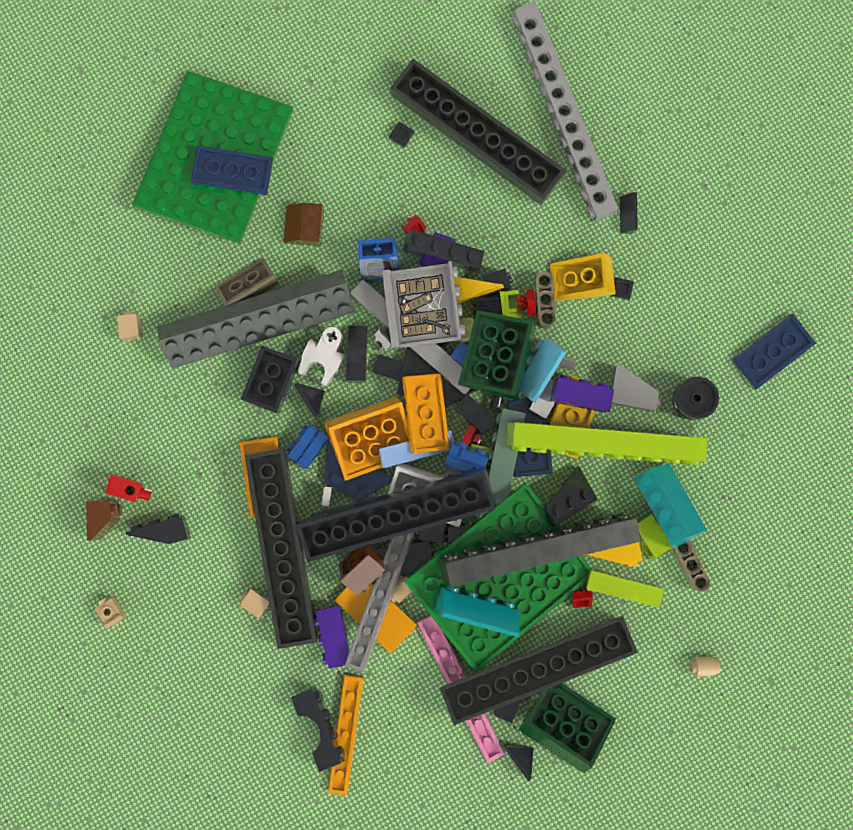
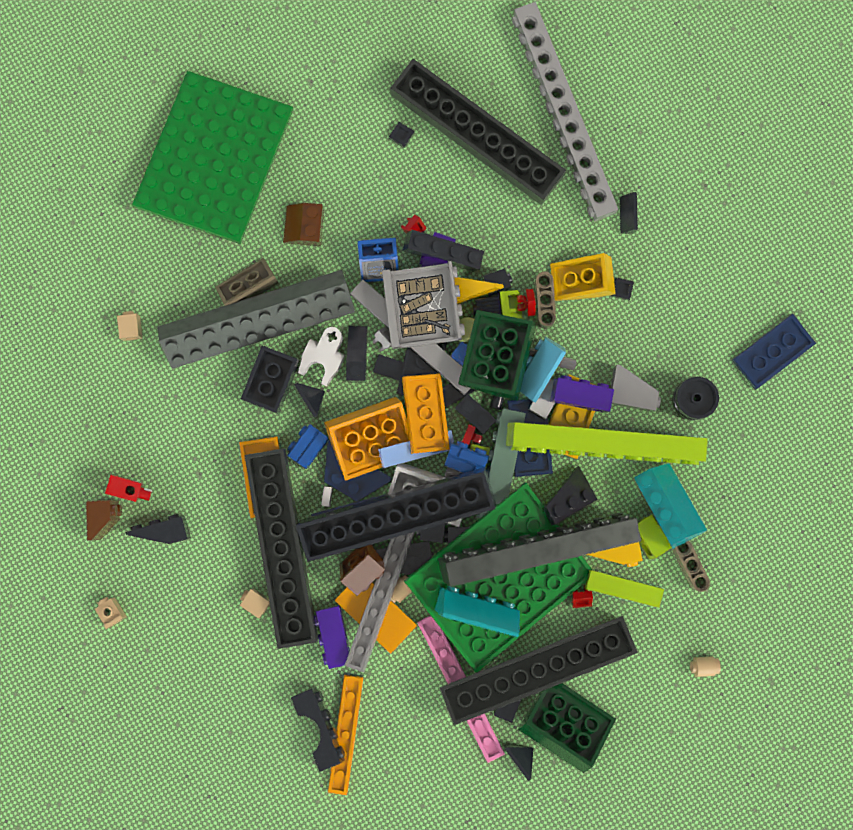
dark blue tile [191,146,274,196] -> none

